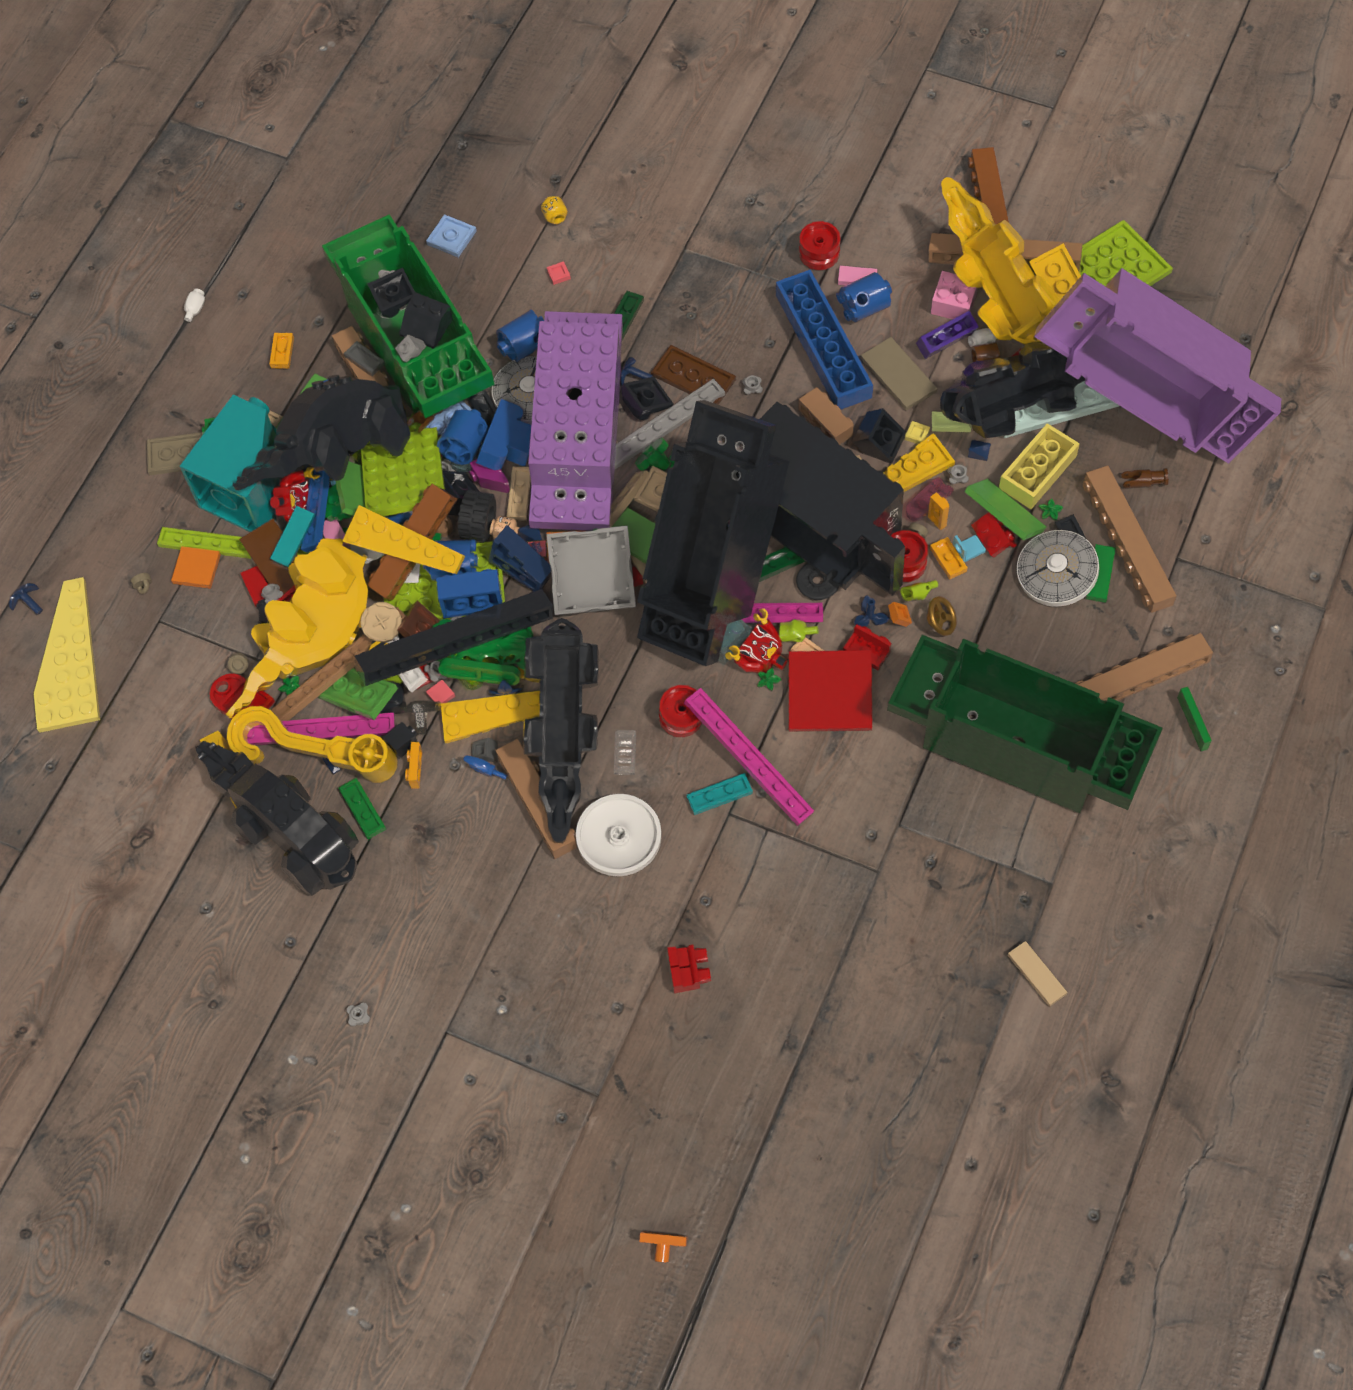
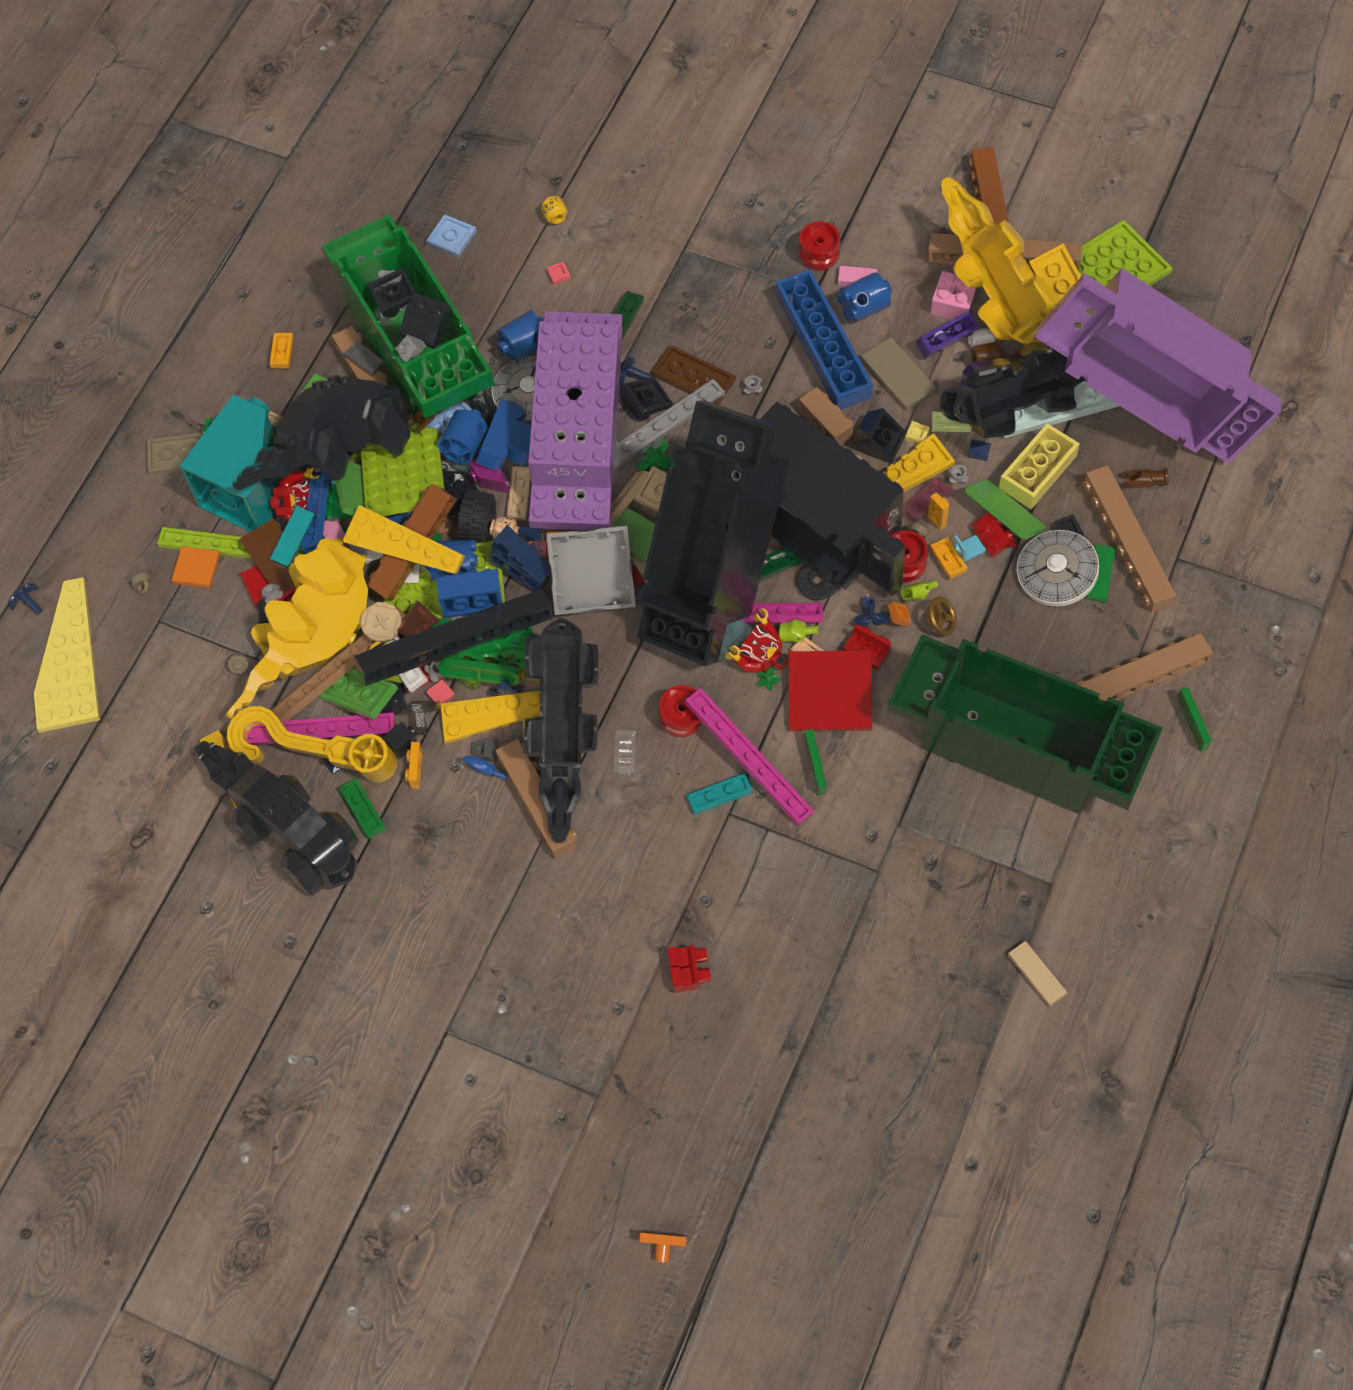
white plant [184,289,205,322] -> none
red tile [210,673,275,720] -> none
green plant [278,676,300,696] -> none
light grey plate [347,1003,370,1026] -> none
white dish [576,794,662,876] -> none
green plant [1039,499,1063,521] -> none
none -> green tile [805,729,827,796]

